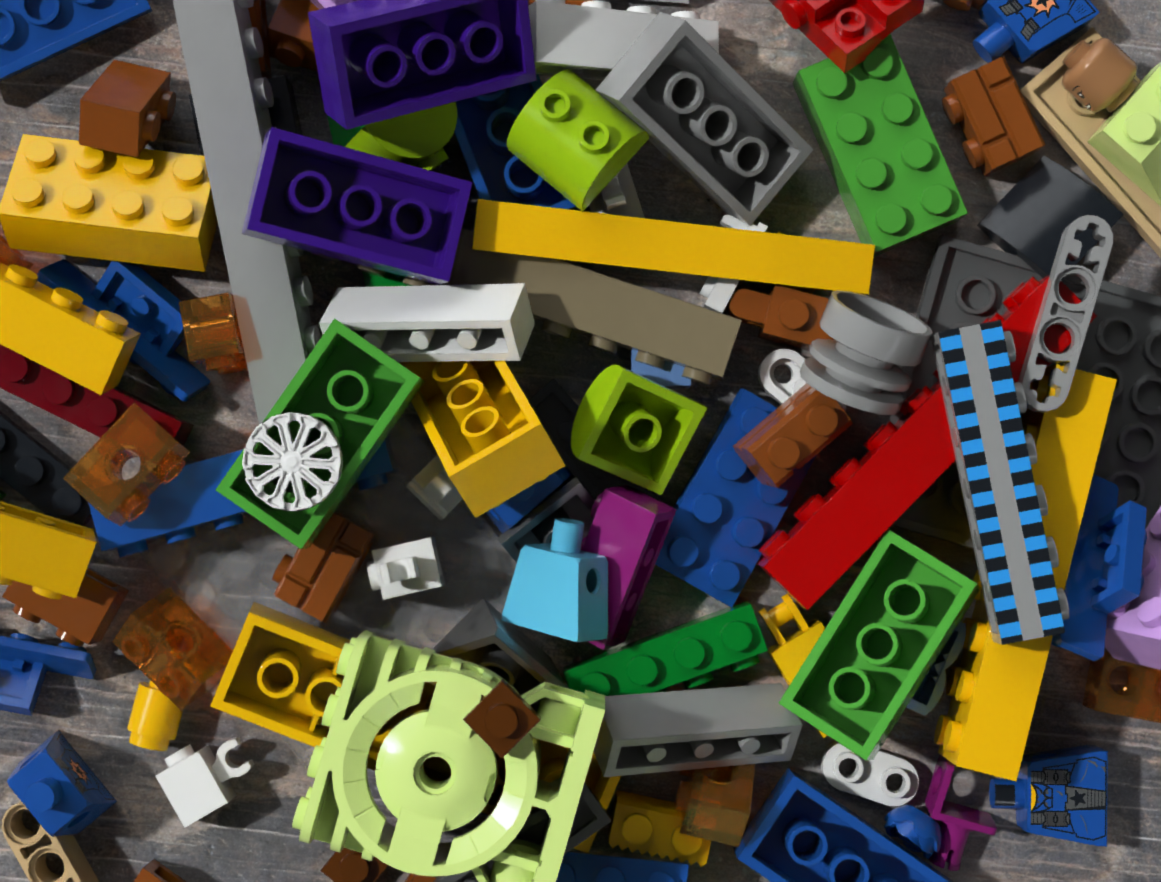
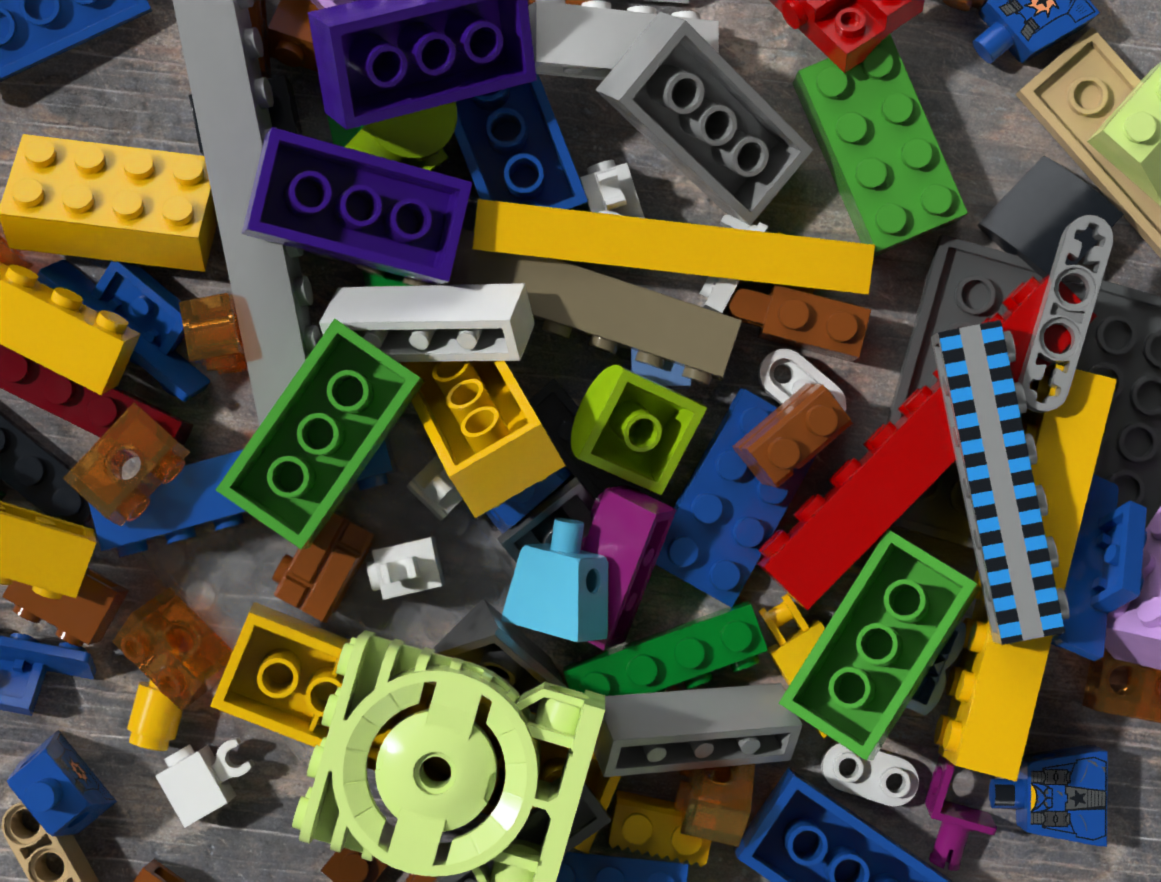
dark orange brick [79,60,176,157] -> none
white wheel [242,412,343,511] -> none
reddish brown plate [463,679,541,758] -> none
lime brick [507,69,649,212] -> none
light grey wheel [800,290,933,415] -> none
blue plate [884,805,942,859] -> none
dark orange brick [942,57,1046,176] -> none
medium nougat head [1062,38,1138,112] -> none

